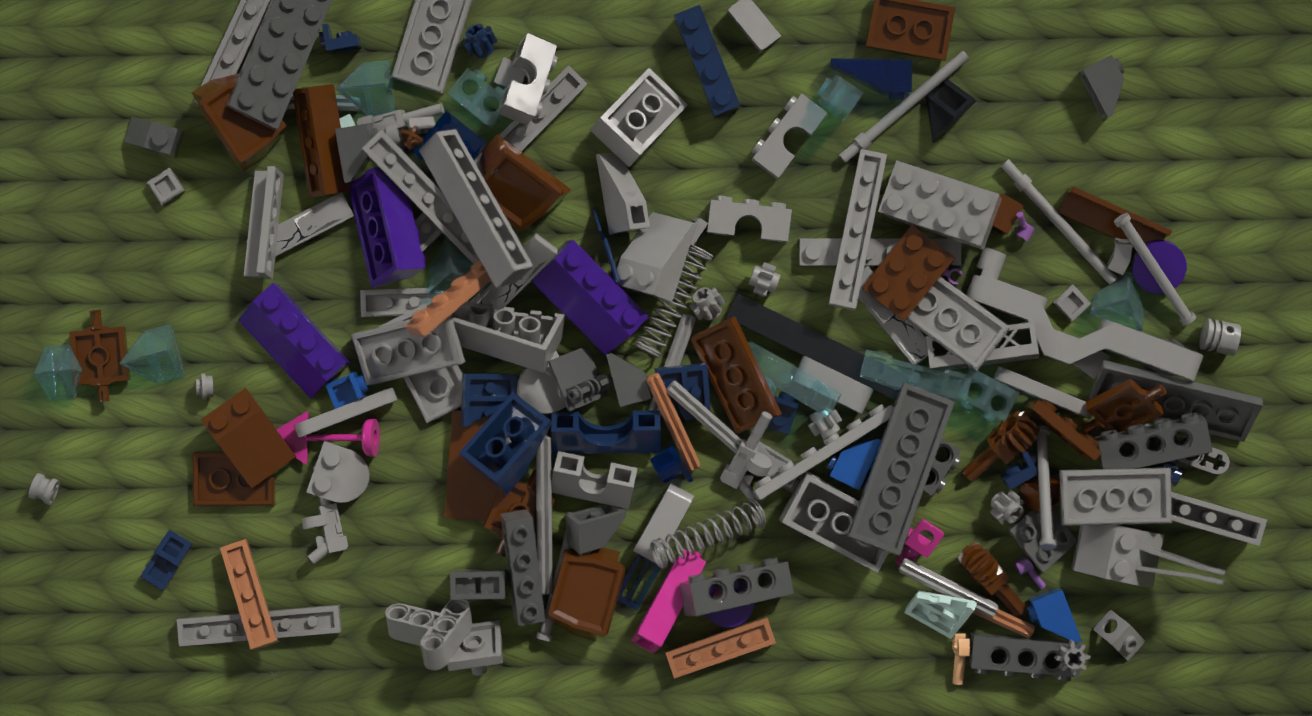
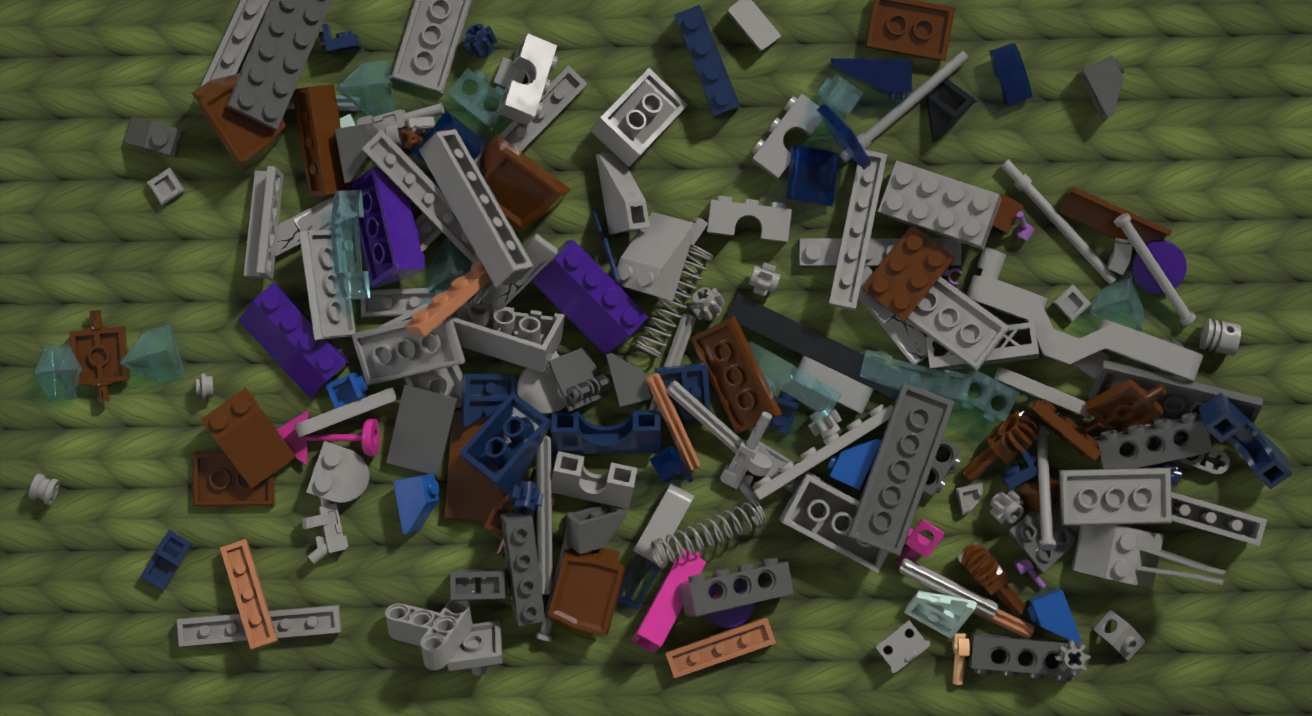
none -> light grey tile [299,229,356,340]
none -> clear light blue slope [331,190,370,300]
none -> dark grey tile [386,385,458,476]
none -> blue slope [393,473,439,534]
none -> dark blue gear [508,481,544,515]
none -> clear blue tile [786,145,839,207]
none -> clear blue tile [816,104,871,170]
none -> light grey piece [875,620,930,673]
none -> light grey tile [955,482,983,515]
none -> clear blue slope [989,43,1033,106]
none -> dark blue arch [1199,392,1293,490]

